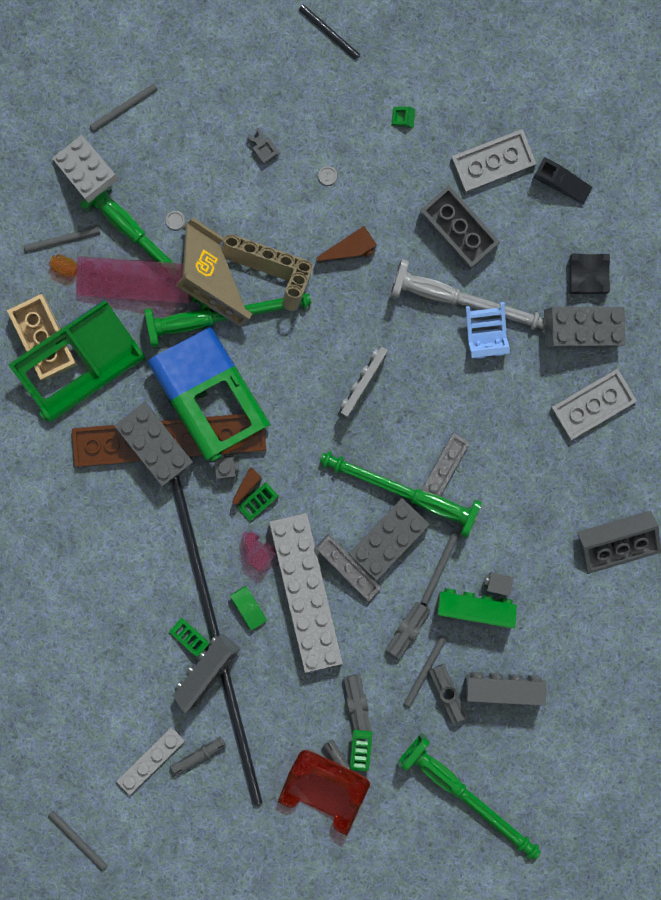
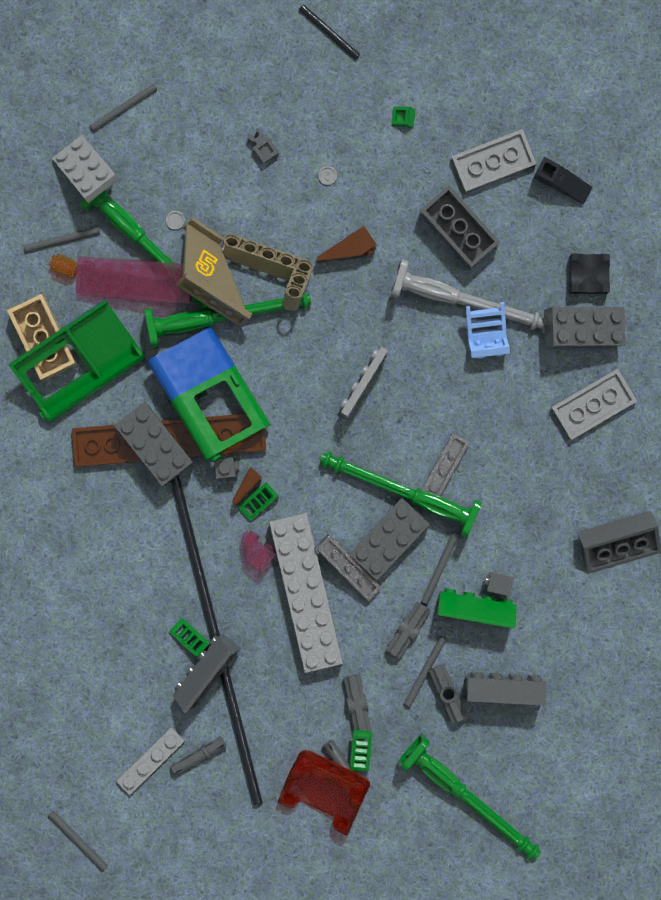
green slope [229,585,267,631] -> none

